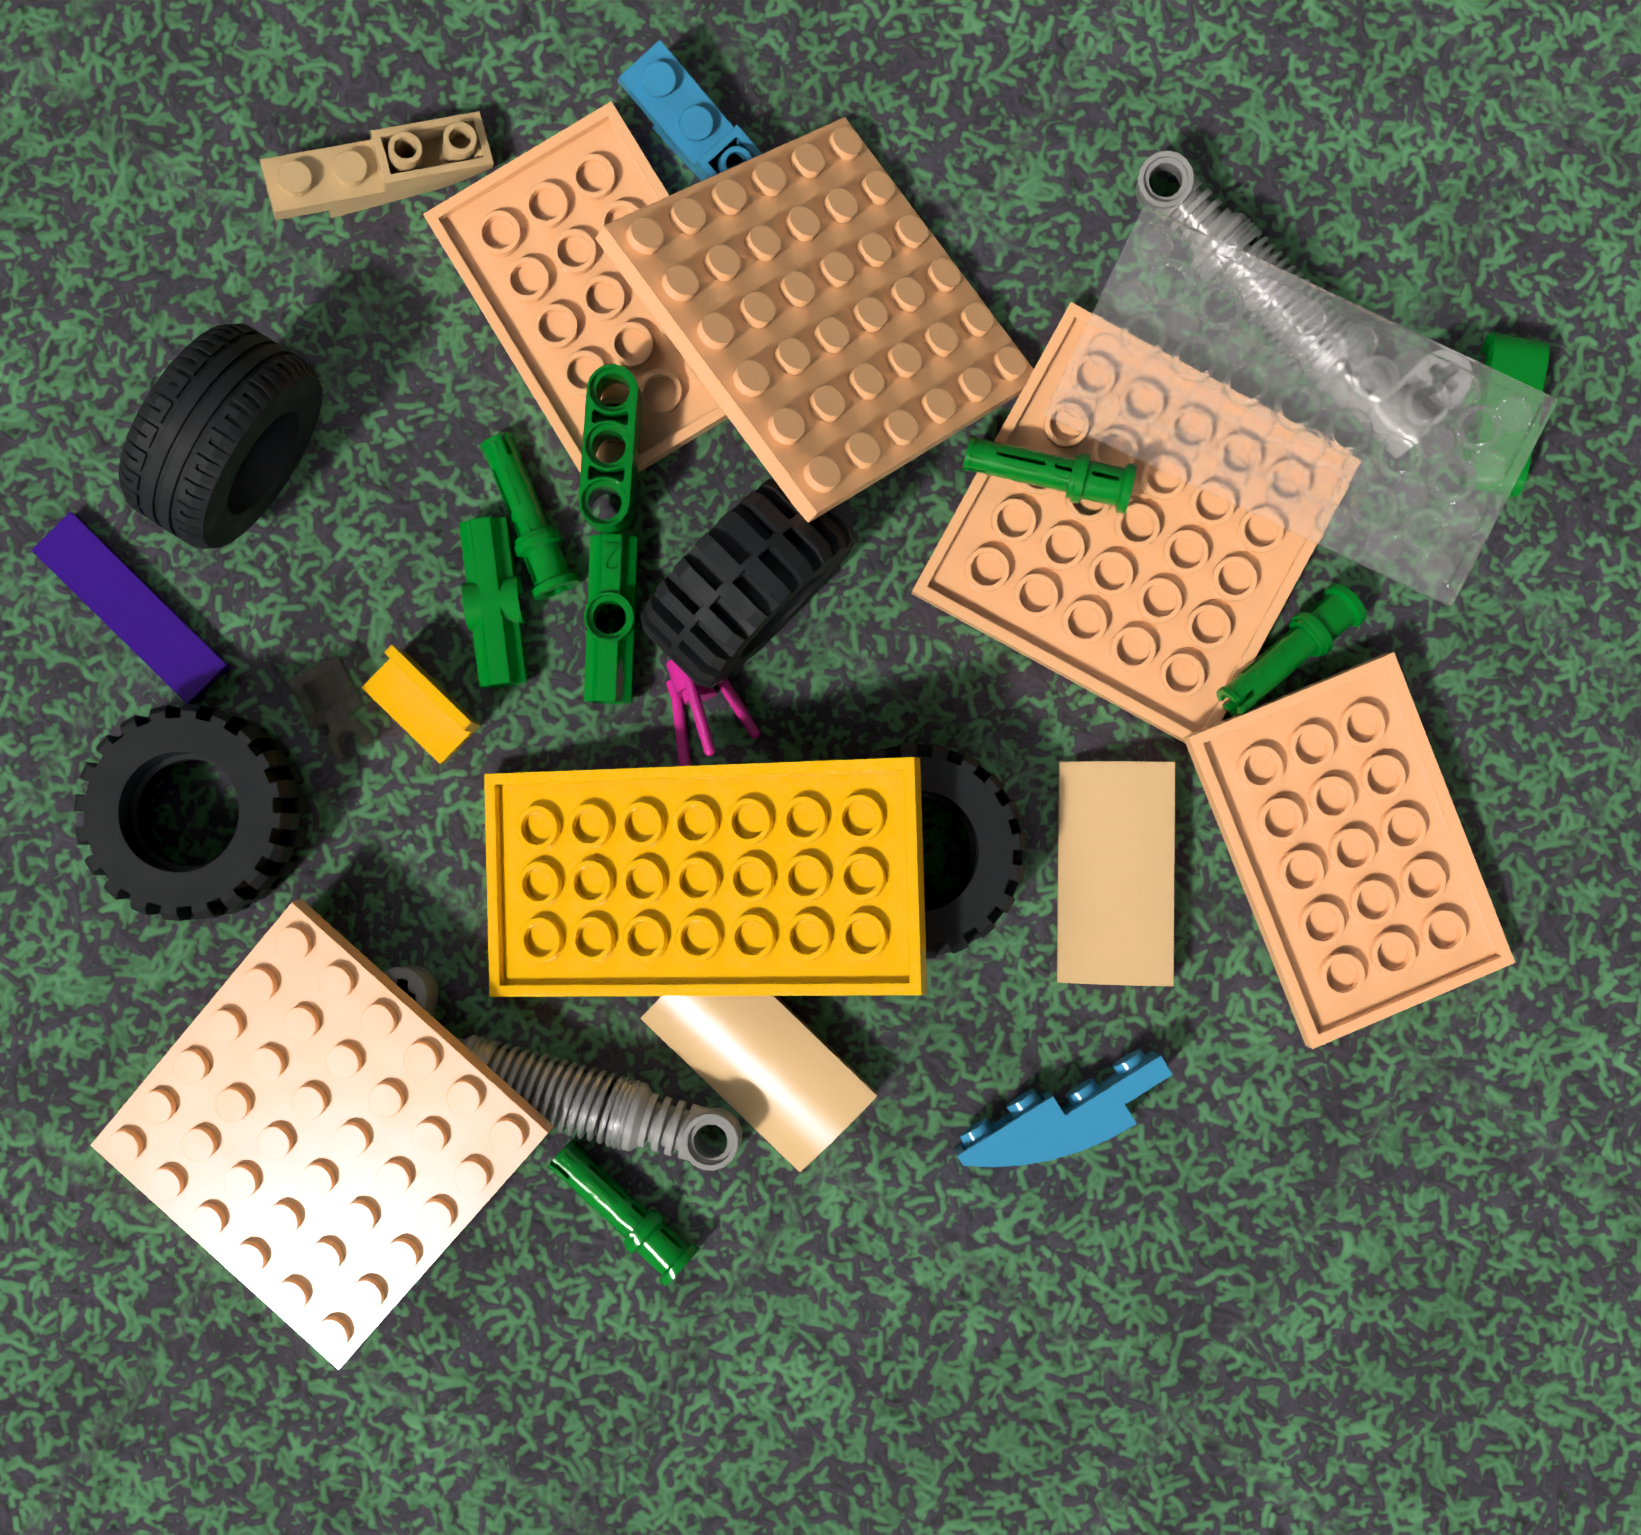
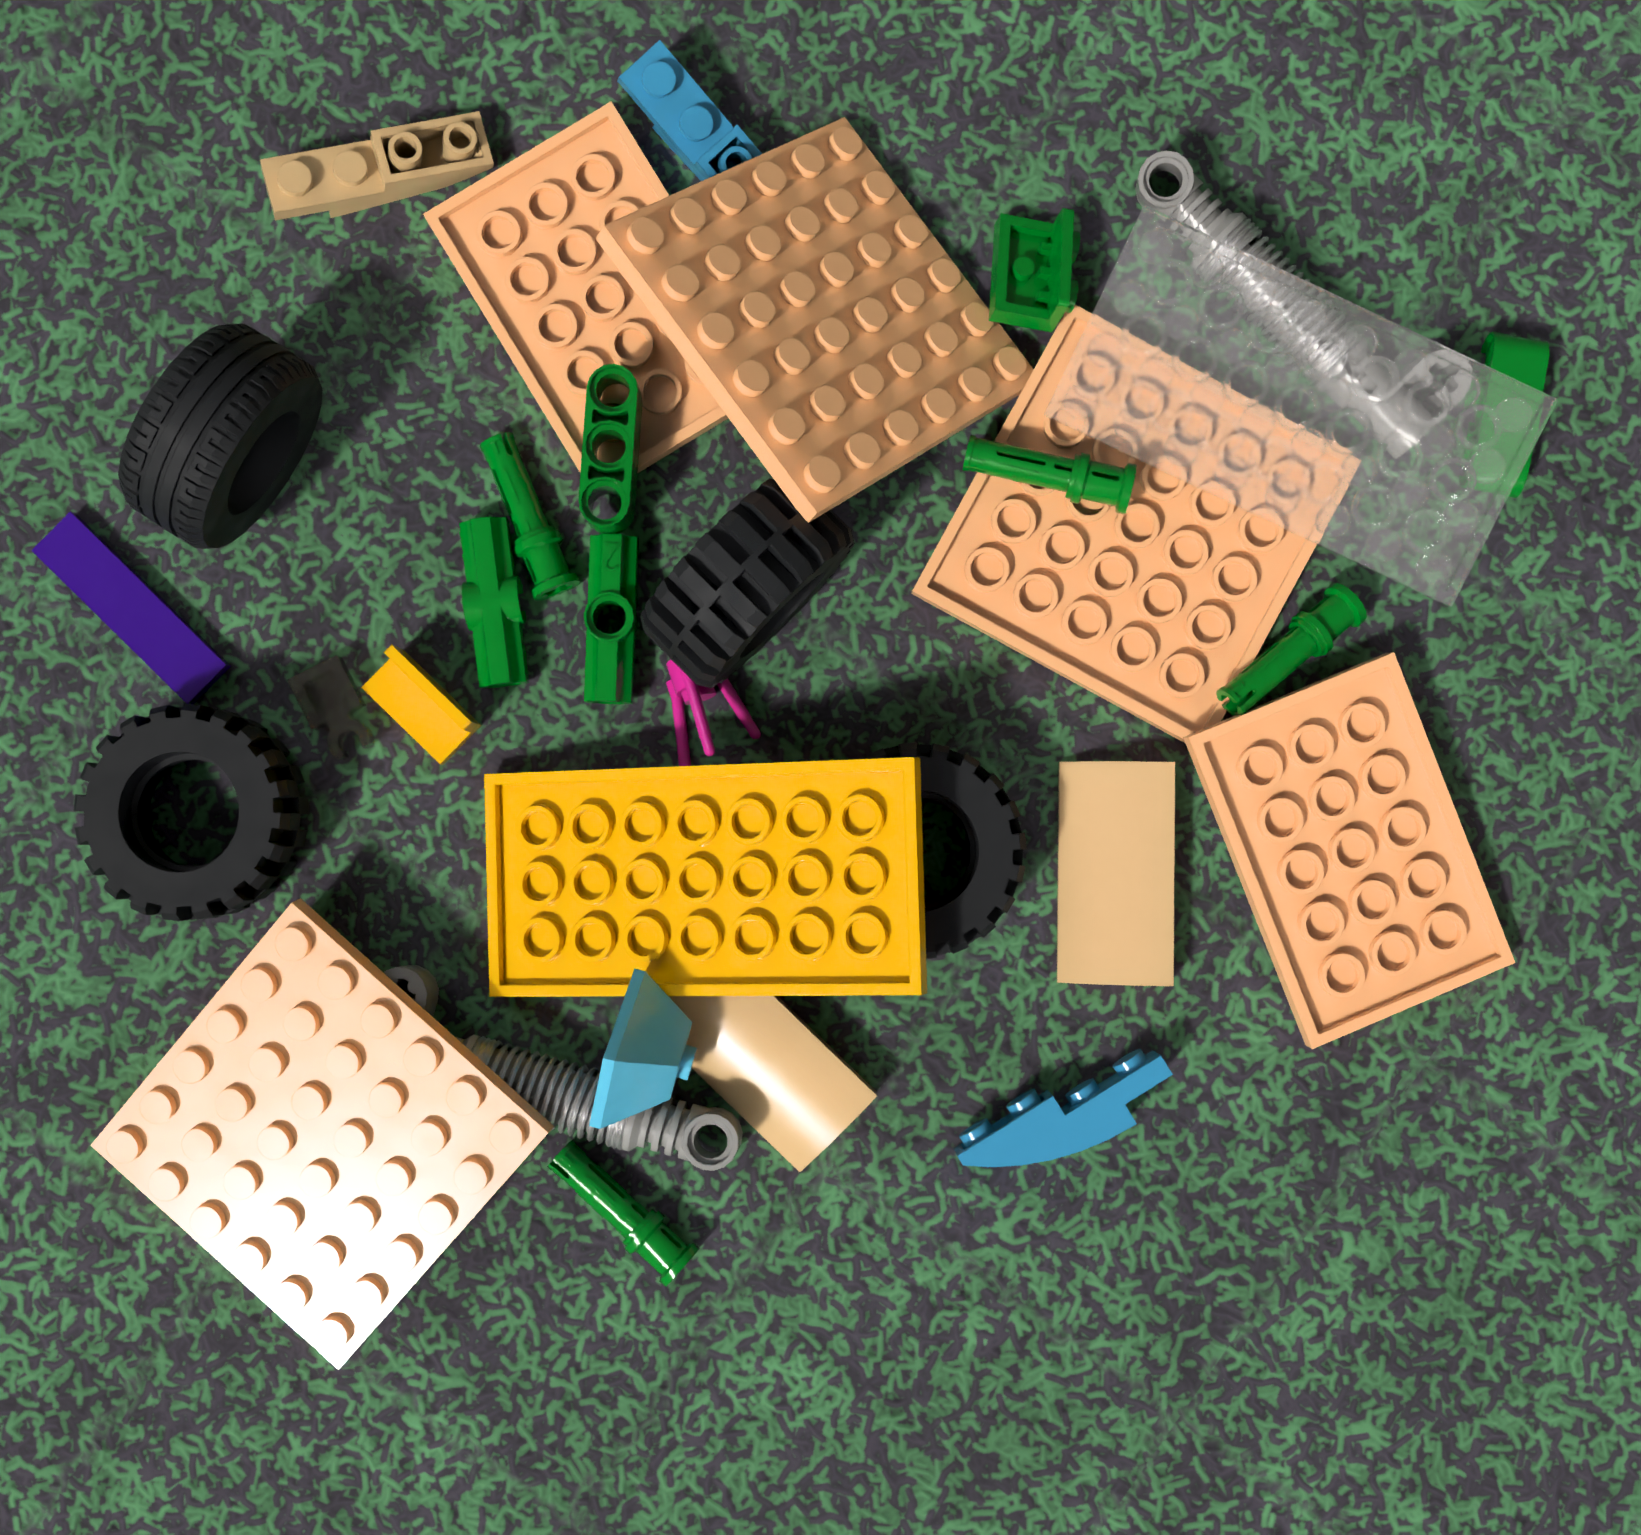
none -> medium azure slope [589,969,697,1129]
none -> green bracket [989,208,1080,332]

